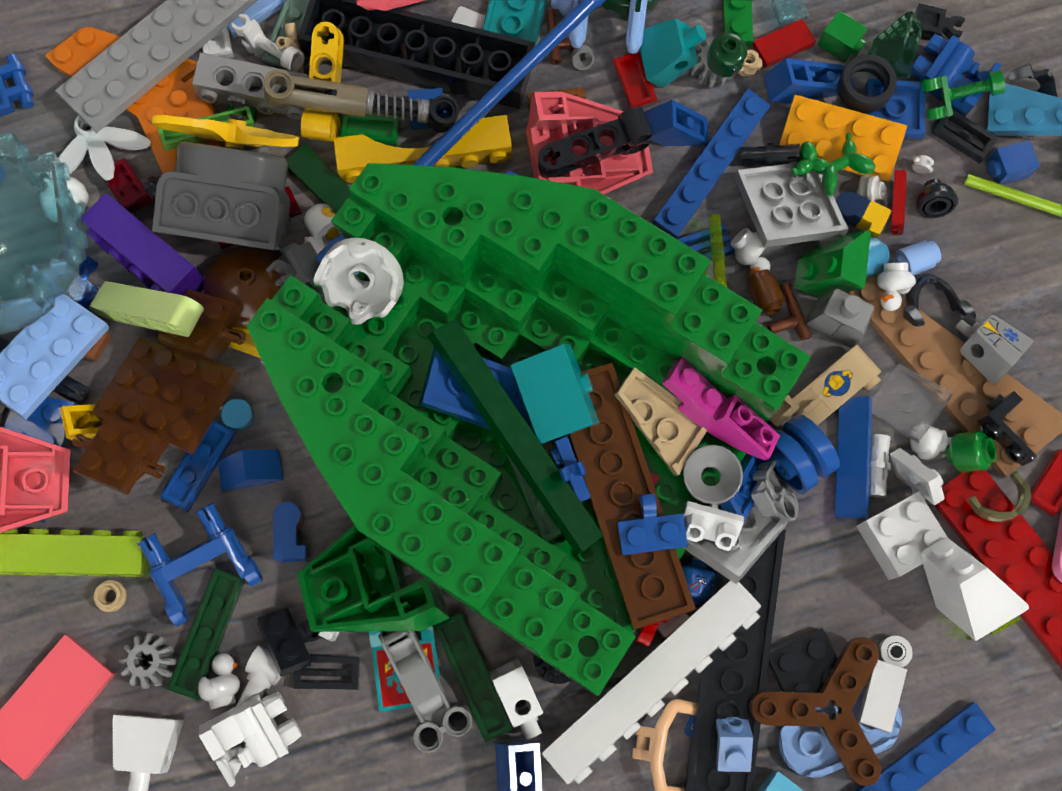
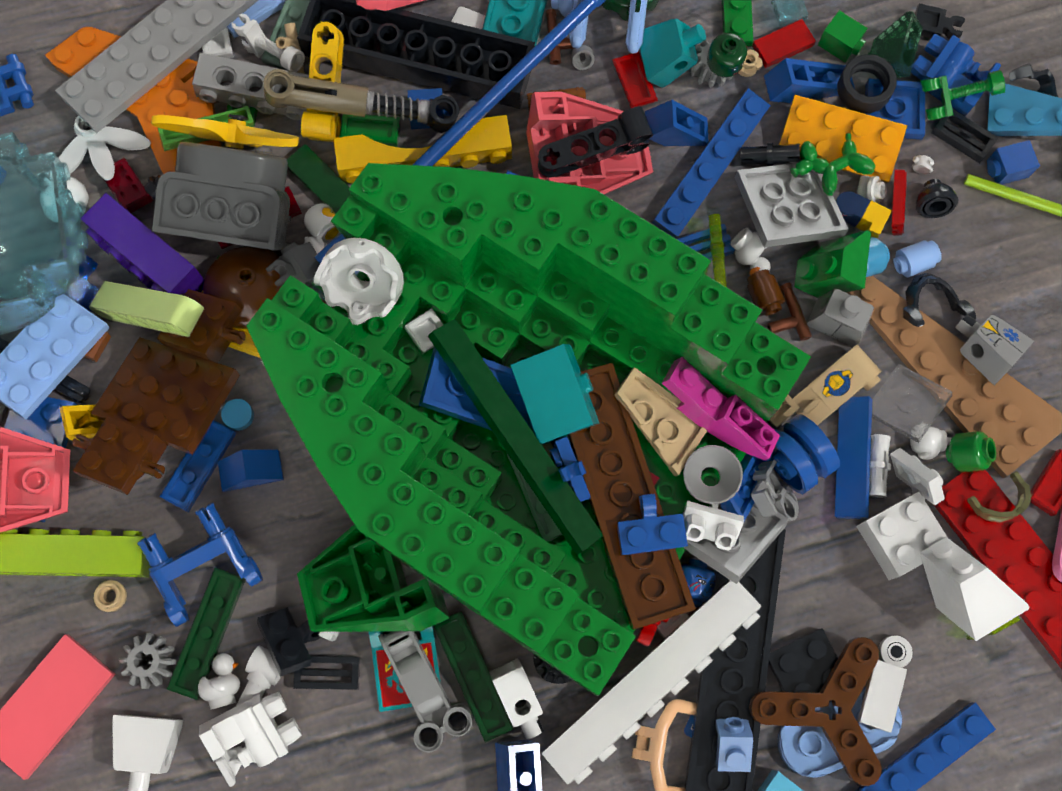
blue leg [273,502,310,563] -> none
white animal [877,263,916,311] -> none
black bracket [977,391,1037,466] -> none
none -> white tile [405,309,443,354]

